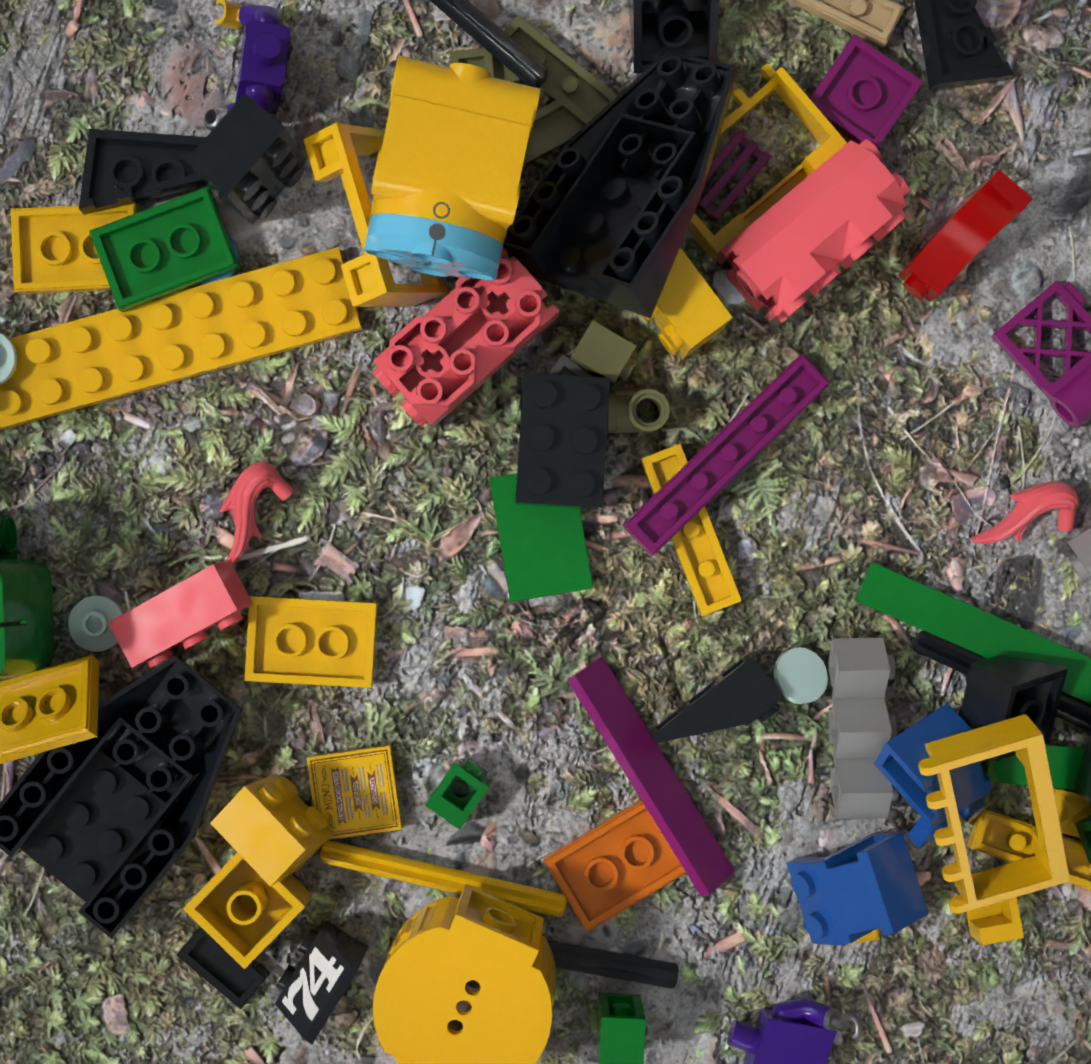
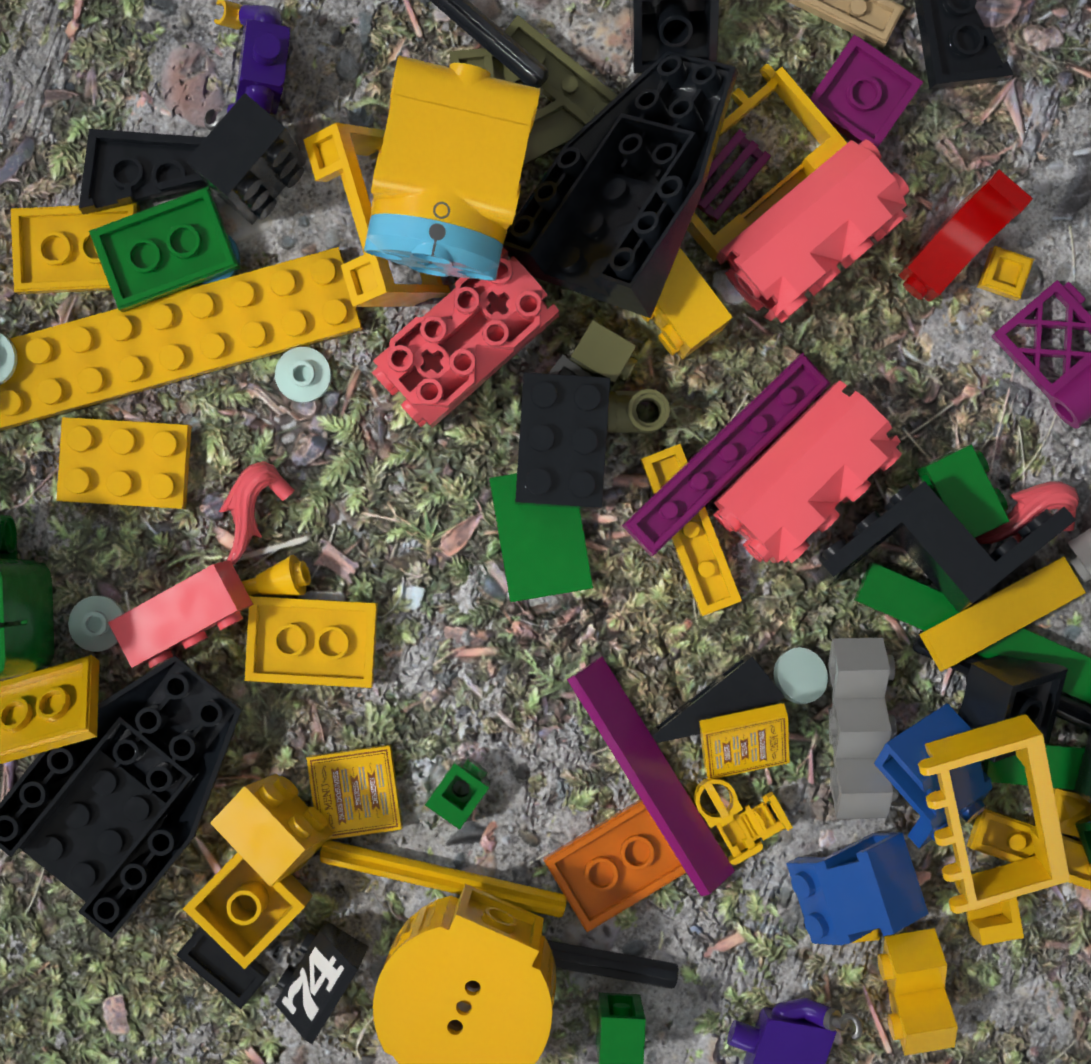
none -> yellow plate [56,417,192,509]
none -> yellow cone [241,555,311,596]
none -> light aqua piece [275,347,332,403]
none -> yellow piece [694,778,793,865]
none -> yellow tile [699,703,790,780]
none -> coral brick [713,380,902,563]
none -> black bracket [816,481,1076,612]
none -> yellow brick [877,928,958,1056]
none -> green brick [916,444,1009,538]
none -> yellow tile [919,556,1086,672]
none -> yellow tile [977,245,1034,301]

